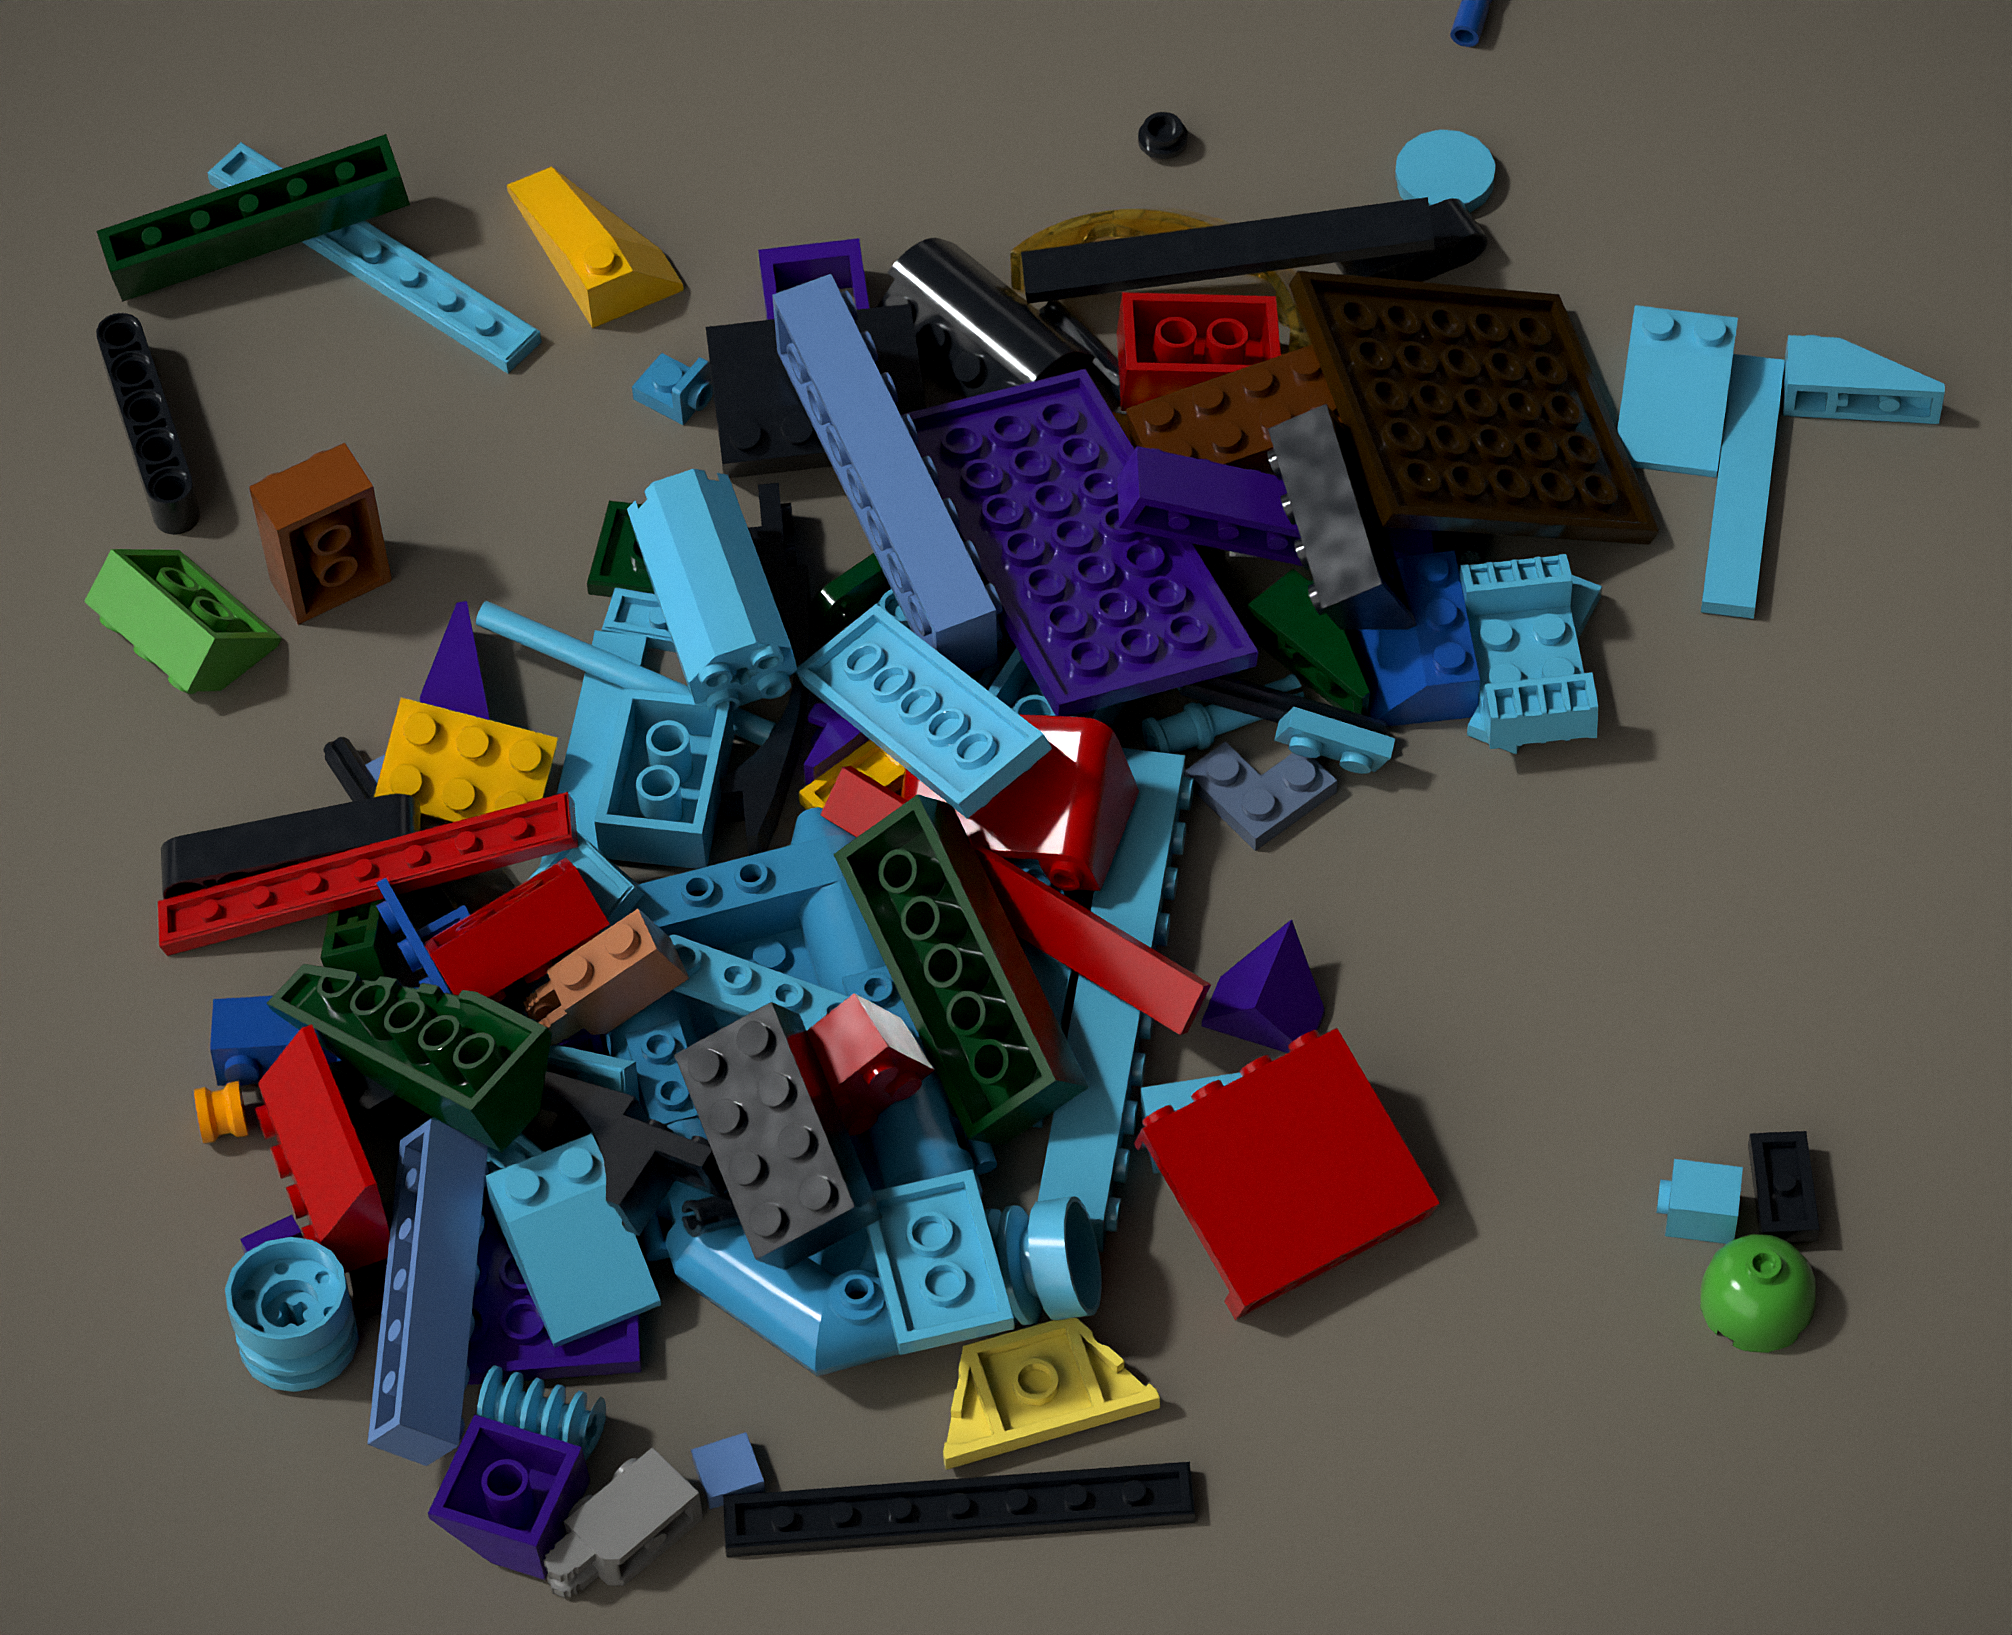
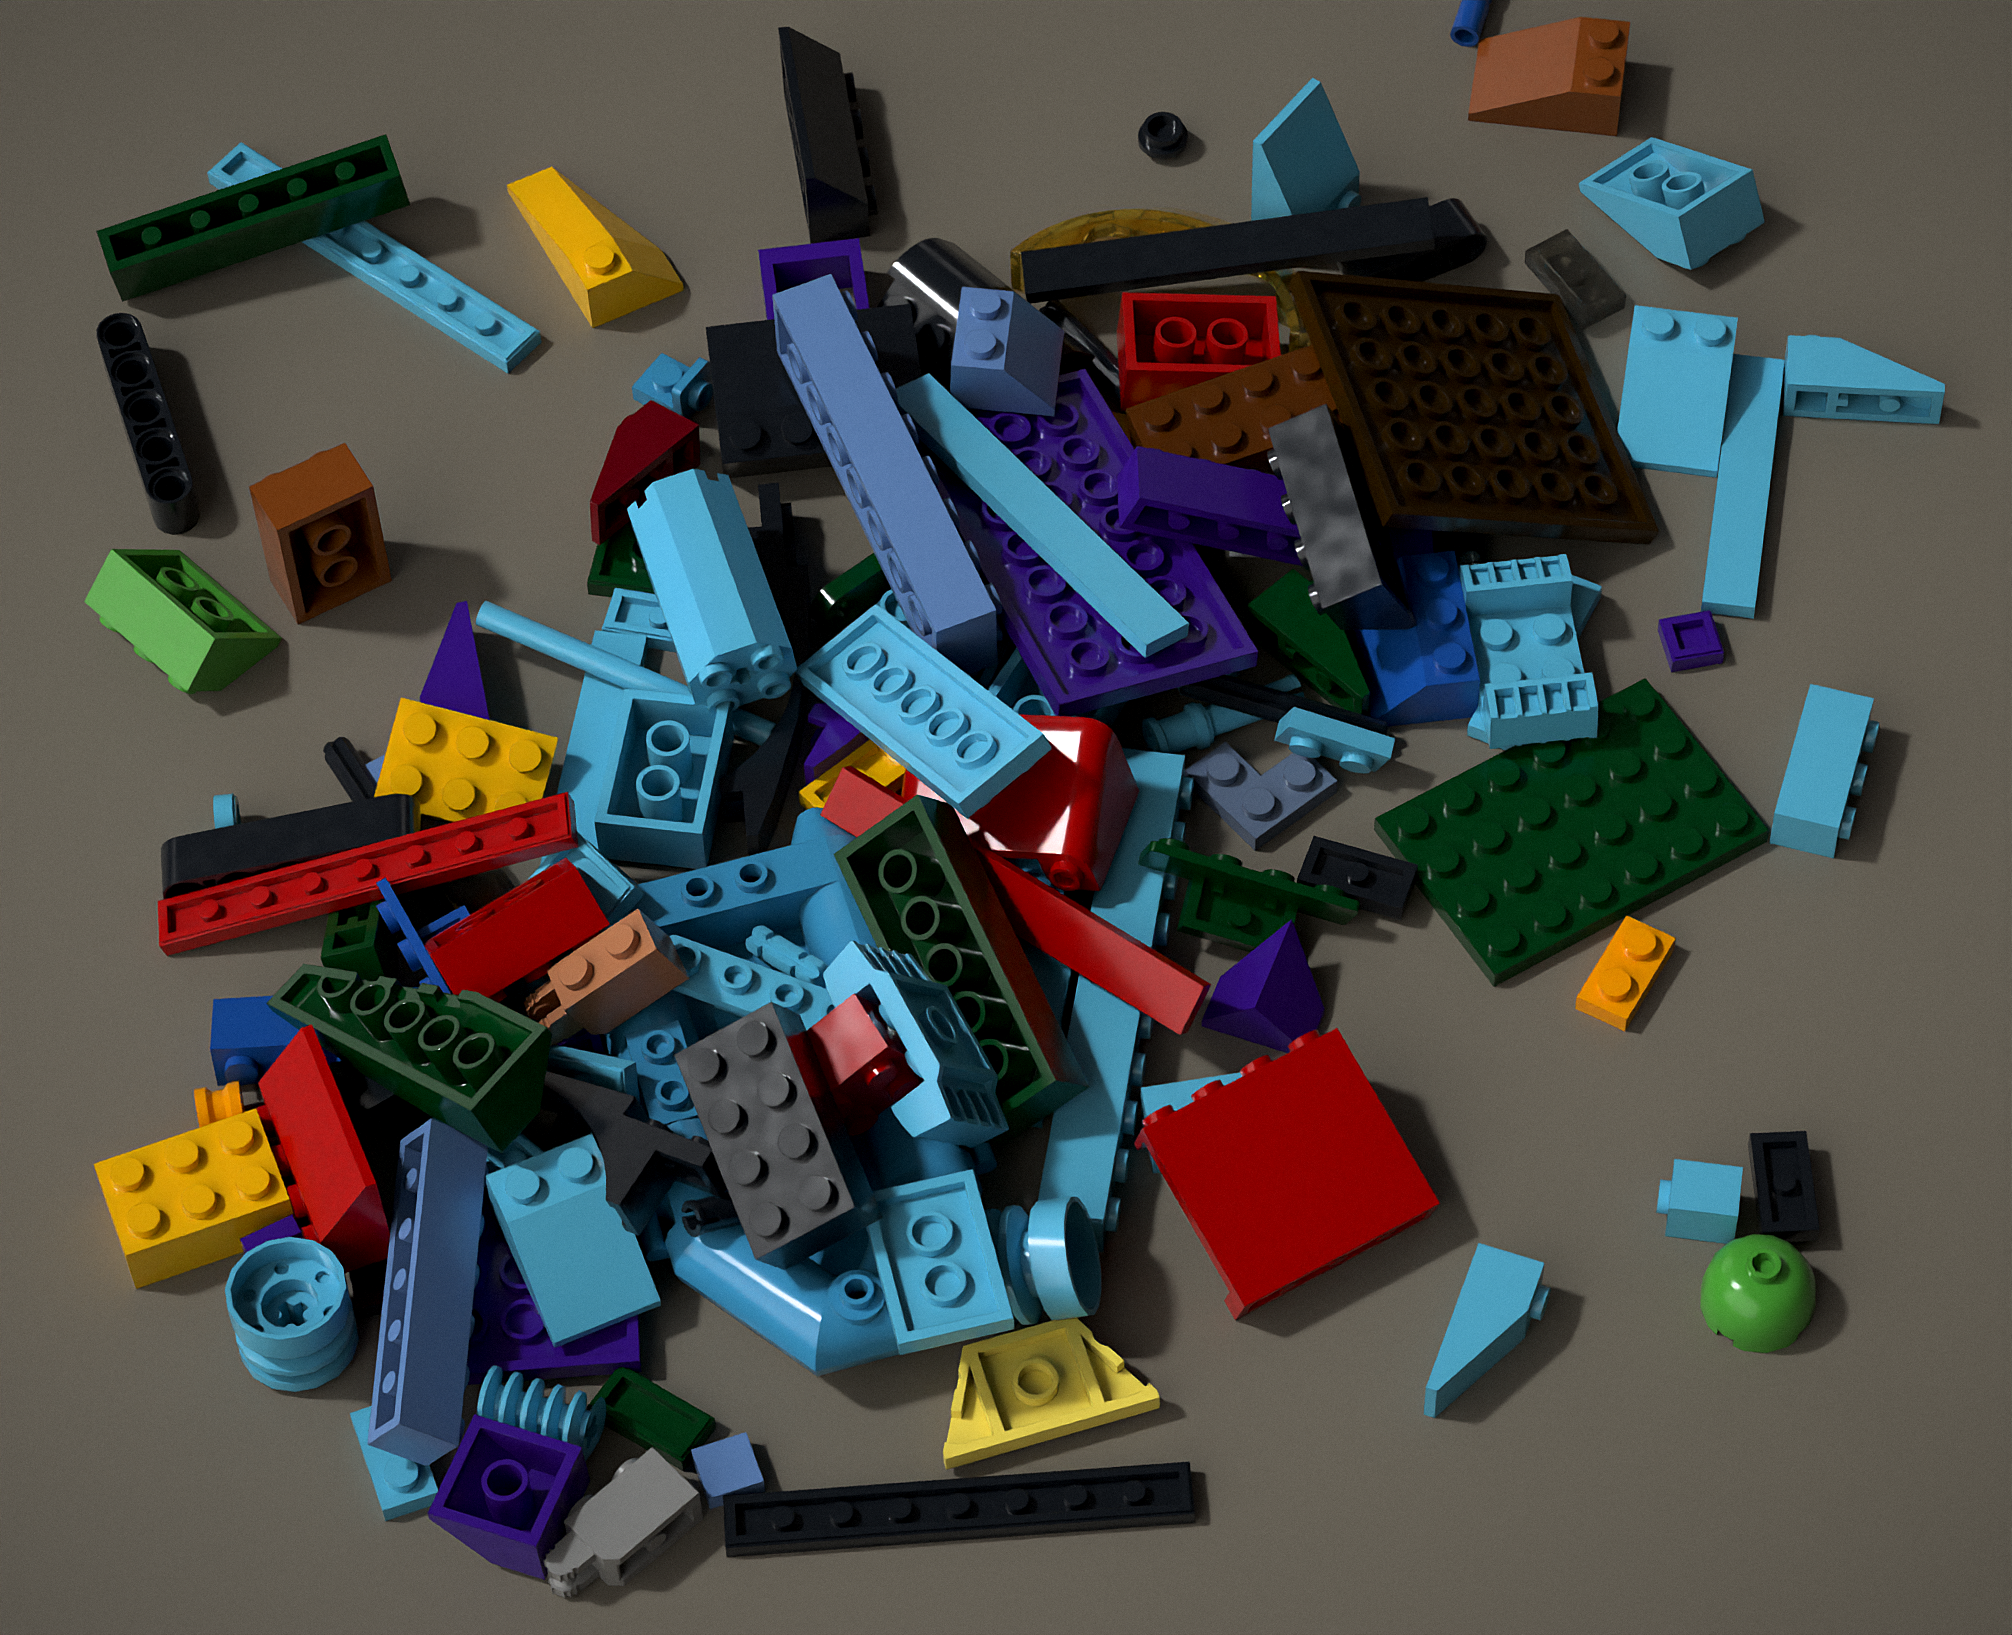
medium azure tile [1395,129,1495,212] -> none
none -> yellow brick [93,1108,295,1289]
none -> medium azure tile [213,793,241,829]
none -> medium azure plate [350,1406,438,1521]
none -> dark green tile [587,1367,716,1471]
none -> dark red slope [590,400,700,545]
none -> medium azure axle [745,925,829,989]
none -> black slope [778,26,878,244]
none -> medium azure plate [823,940,1009,1148]
none -> medium azure tile [895,373,1189,658]
none -> medium blue slope [950,287,1064,416]
none -> dark green bracket [1138,838,1360,952]
none -> medium azure slope [1251,78,1362,221]
none -> black plate [1297,836,1418,920]
none -> dark green plate [1374,678,1769,987]
none -> medium azure slope [1424,1243,1551,1418]
none -> dark orange slope [1468,17,1630,136]
none -> clear smoke plate [1524,229,1626,330]
none -> light orange plate [1575,915,1676,1032]
none -> medium azure slope [1578,137,1765,270]
none -> dark purple tile [1658,610,1724,672]
none -> medium azure brick [1769,684,1880,859]

